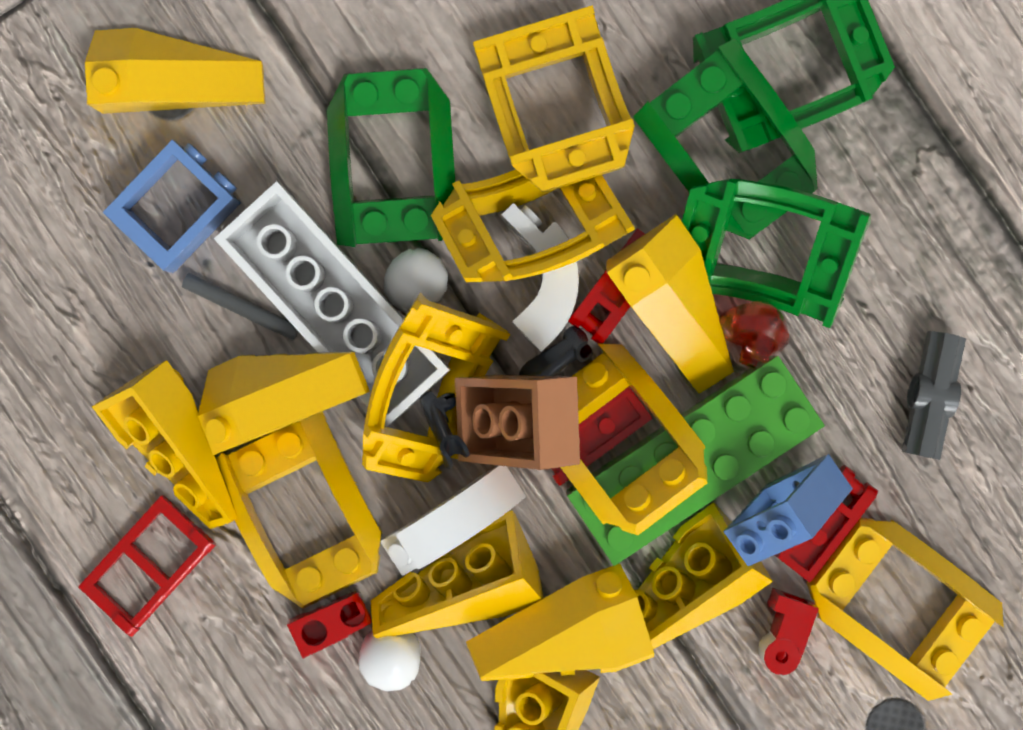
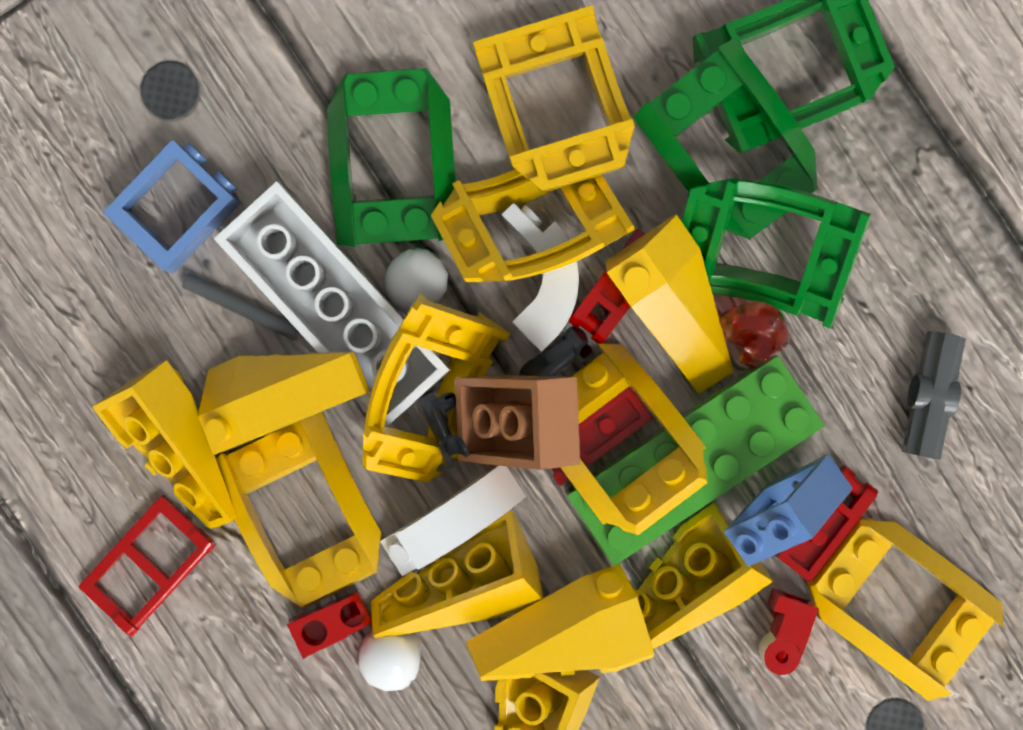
yellow wedge [85,28,266,114] -> none

